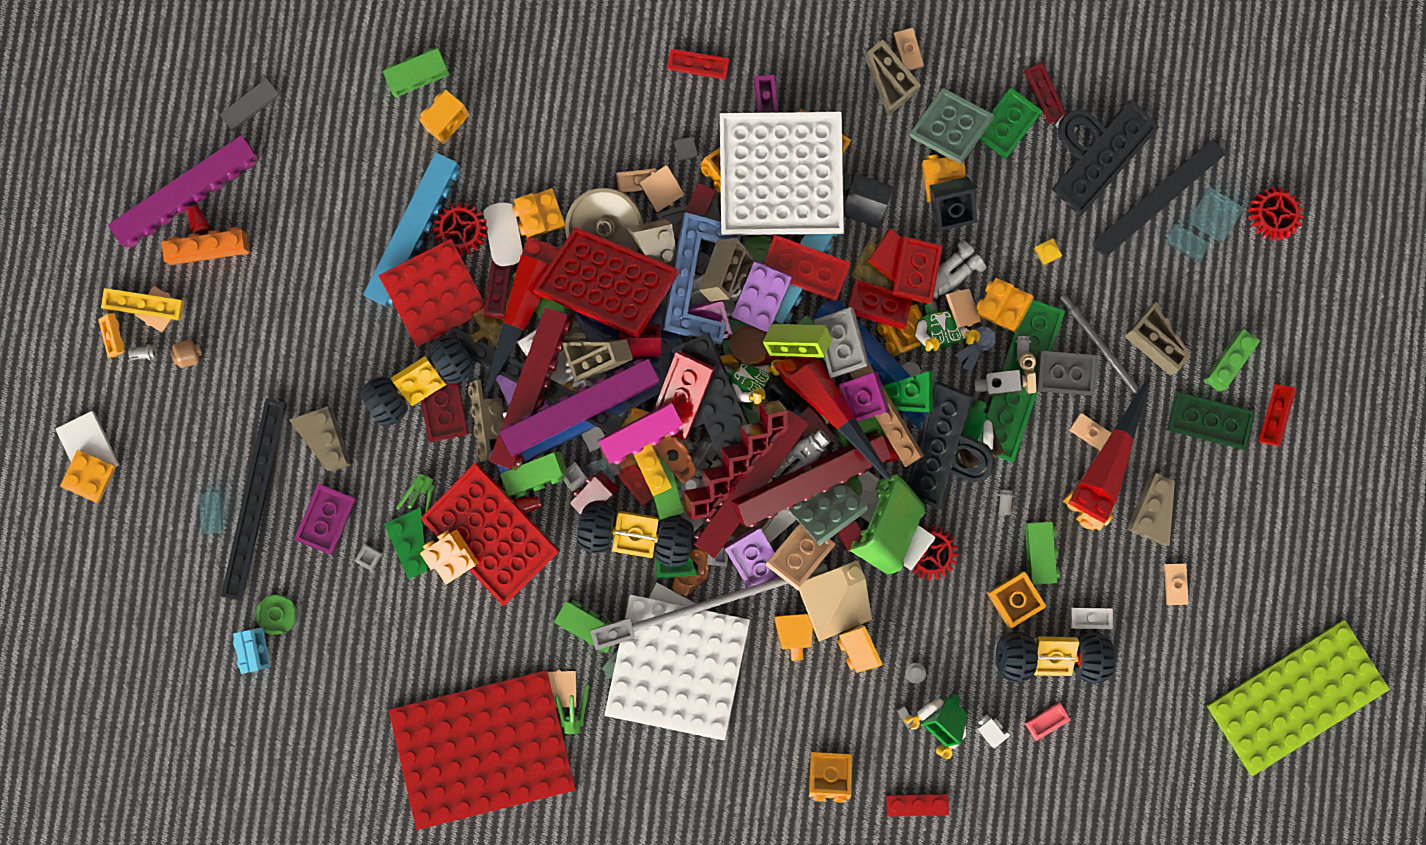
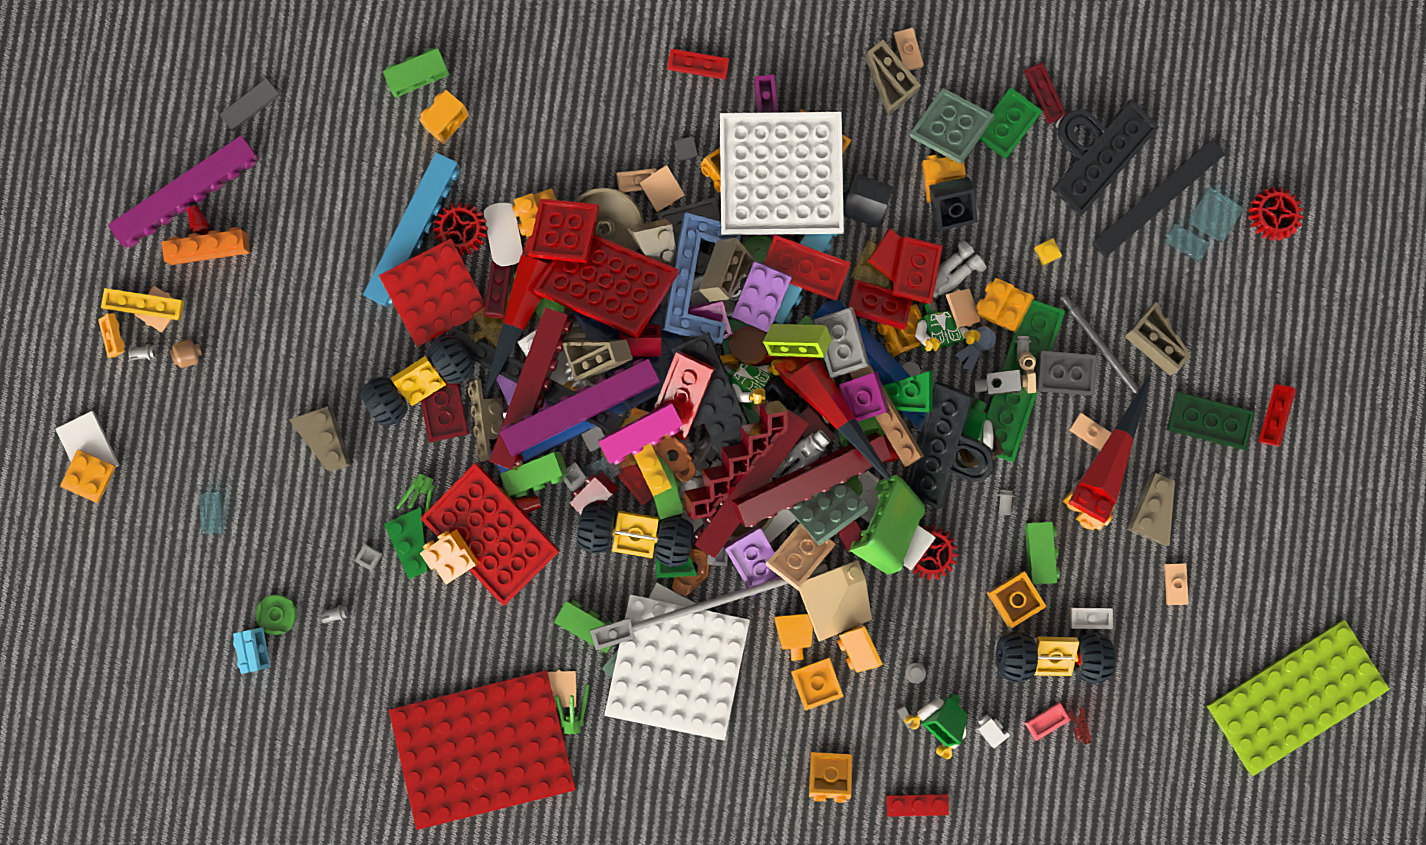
black plate [221,399,287,601] -> none
magenta plate [294,483,356,555] -> none
dark red tile [674,183,716,240] -> none
bright green brick [1203,329,1260,392] -> none
none -> light grey pin [320,605,348,623]
none -> red plate [528,199,600,263]
none -> light orange plate [791,658,844,711]
none -> clear red plate [1068,707,1092,745]

